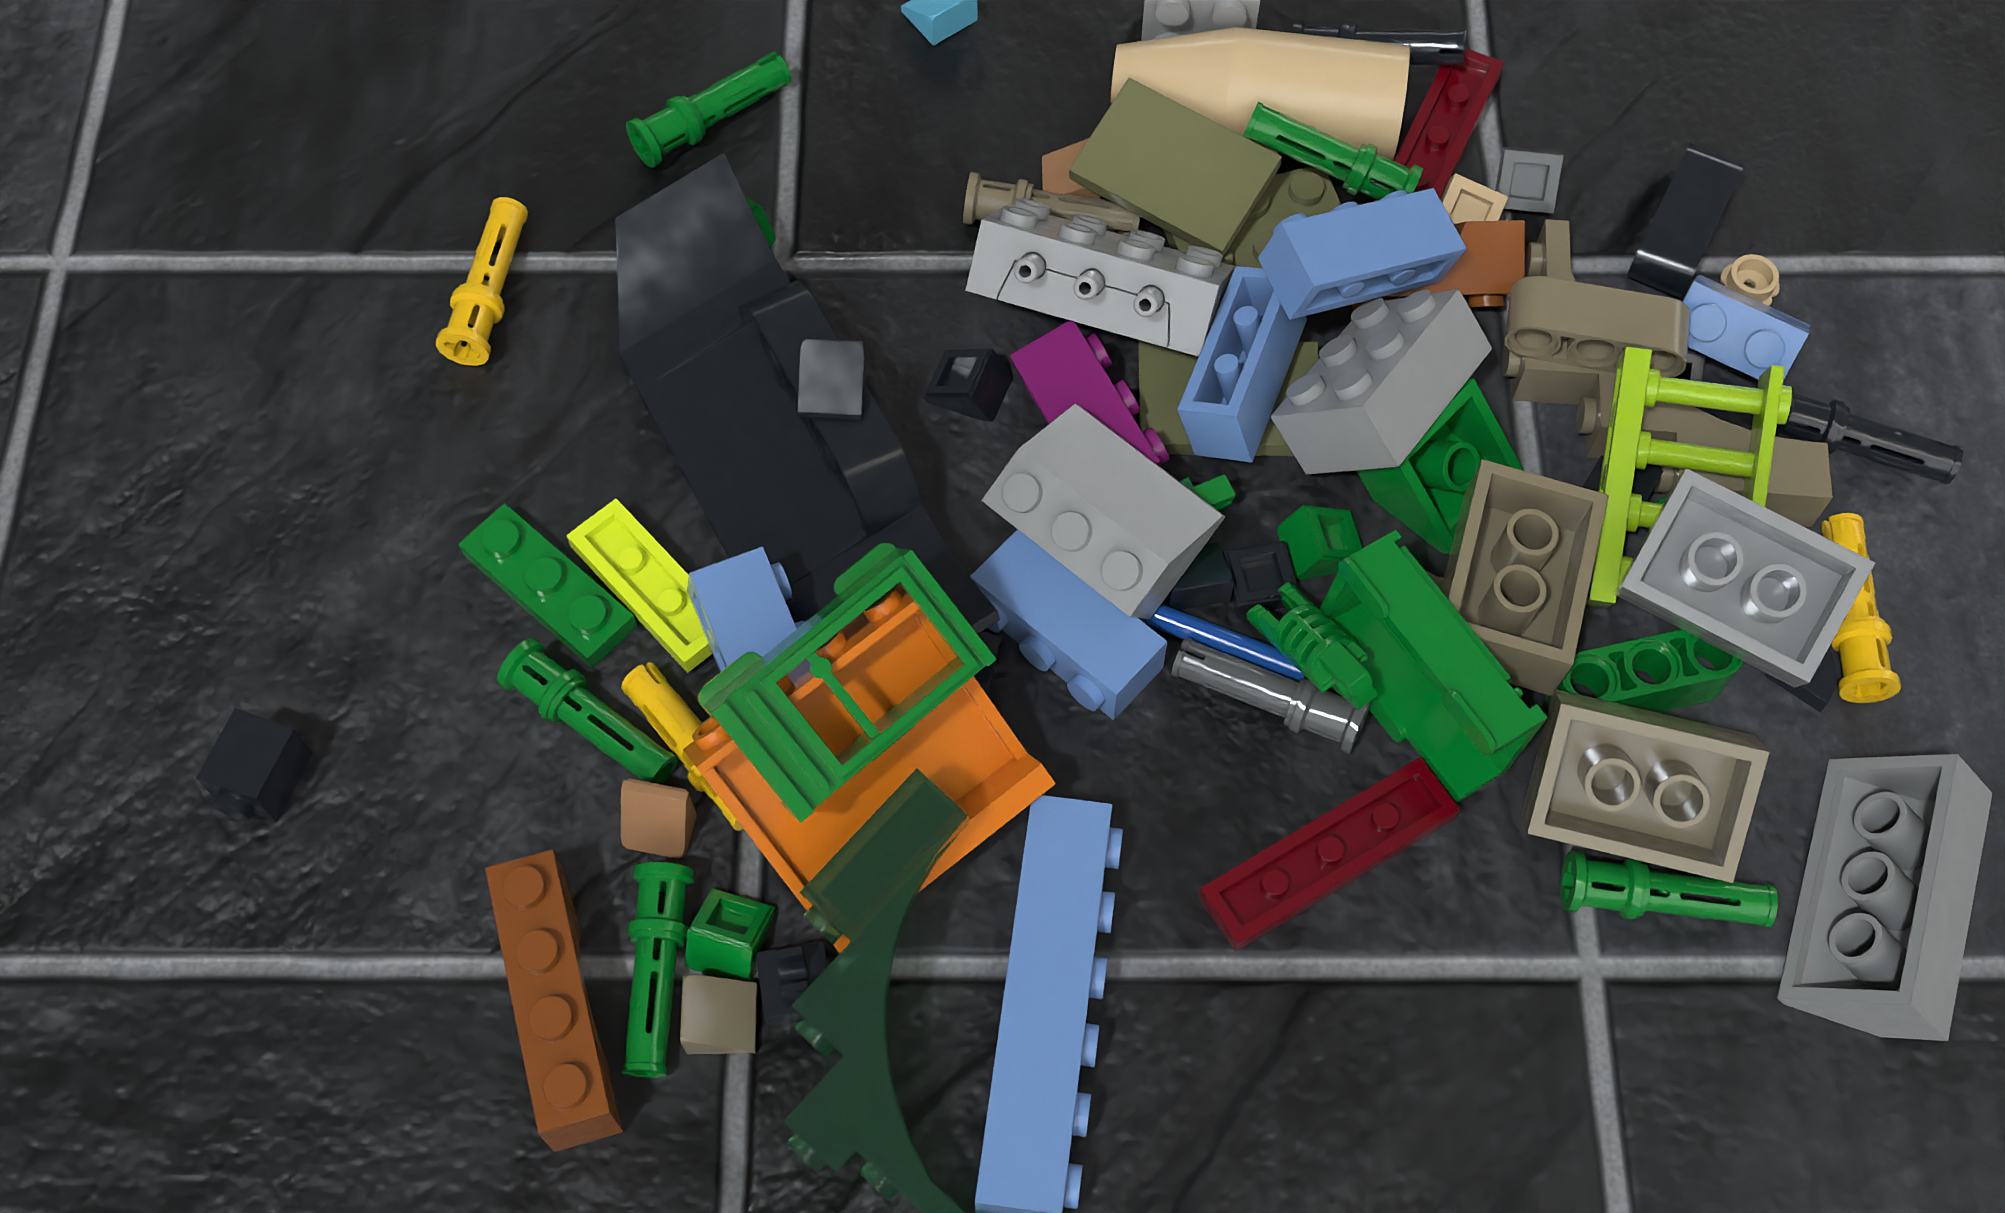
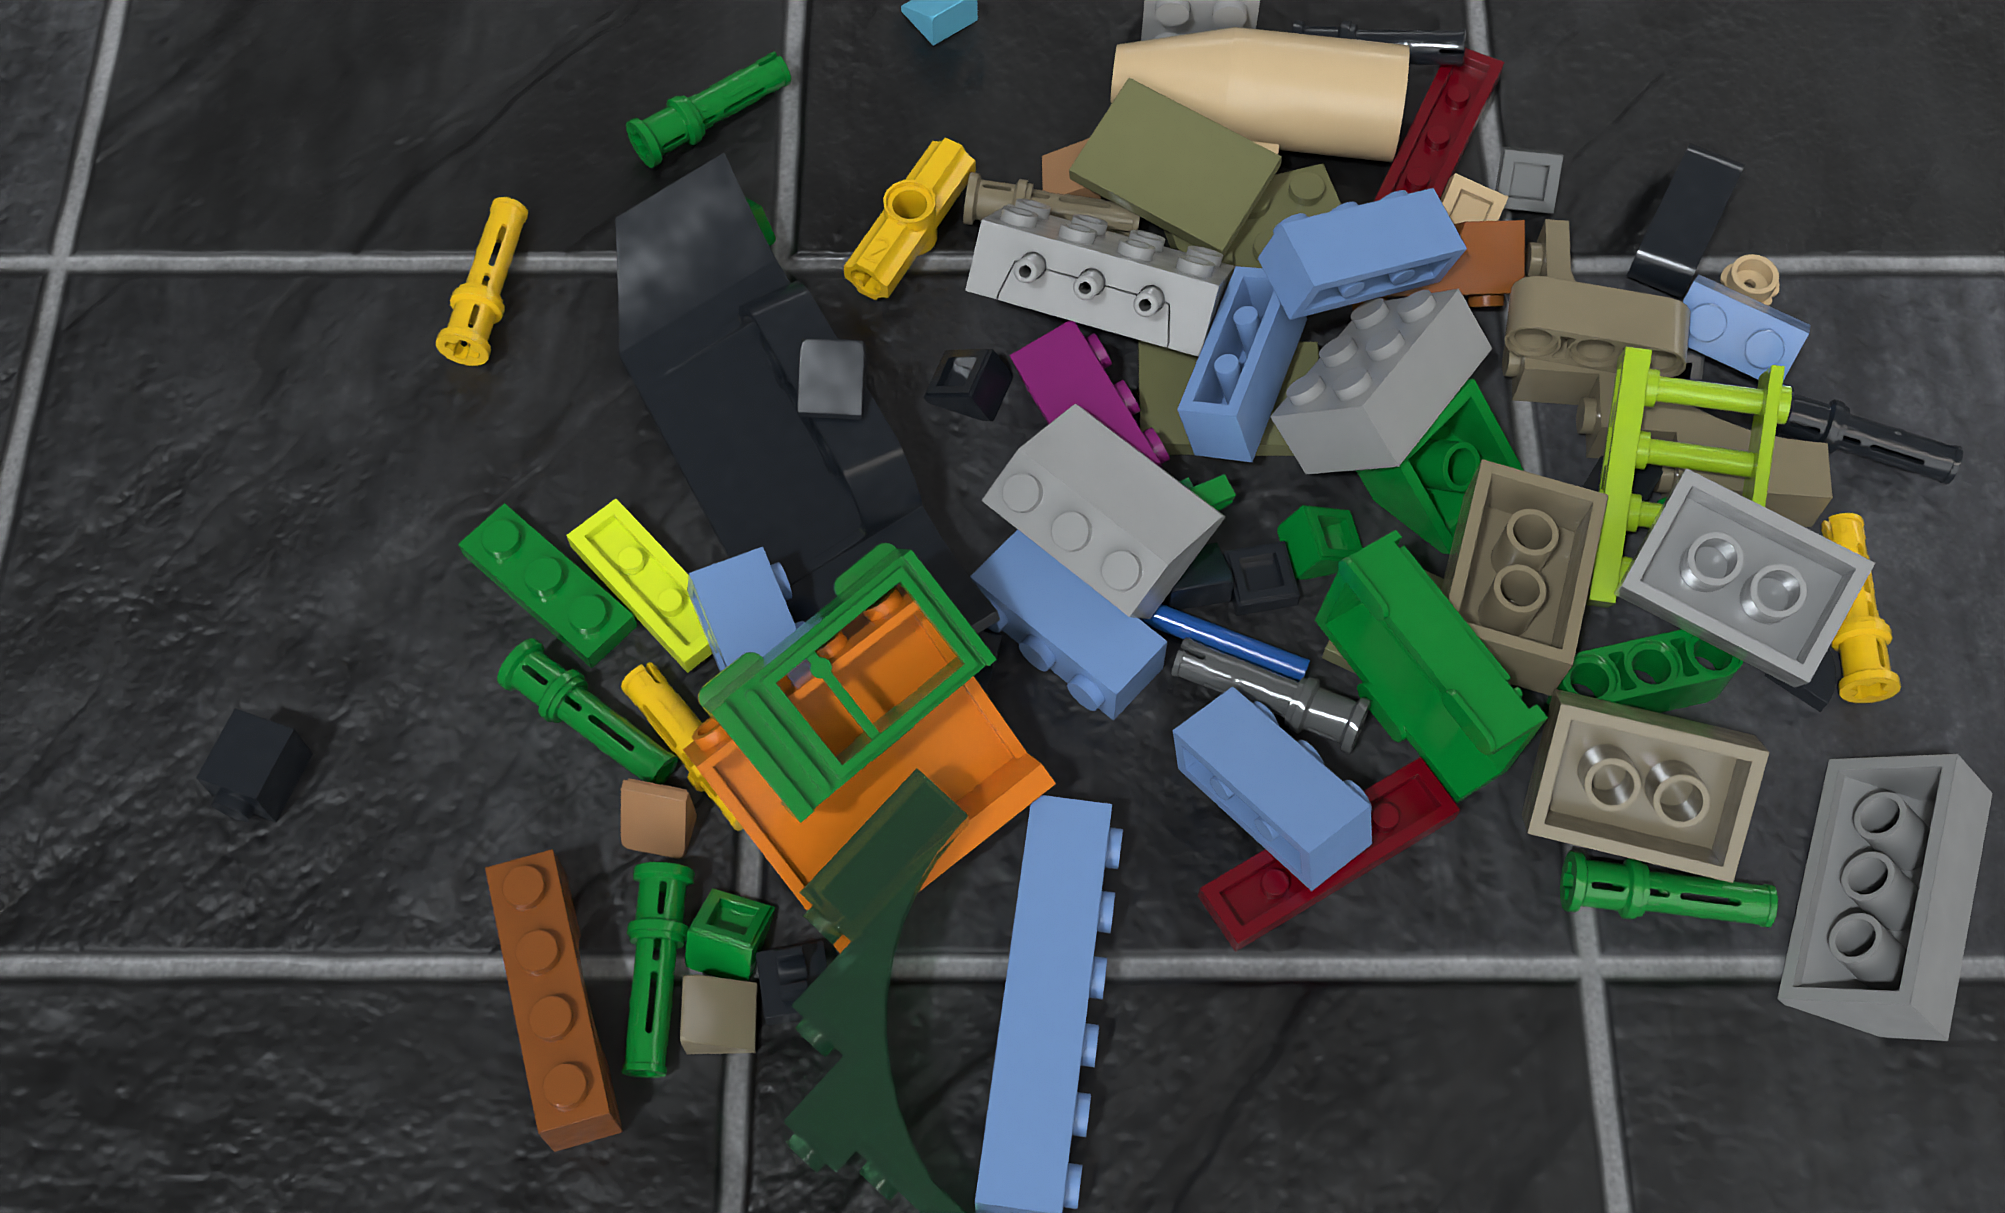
green pin [1243,101,1423,201] -> none
green hinge [1246,582,1378,710] -> none
none -> yellow piece [844,138,976,300]
none -> medium blue brick [1173,686,1372,891]

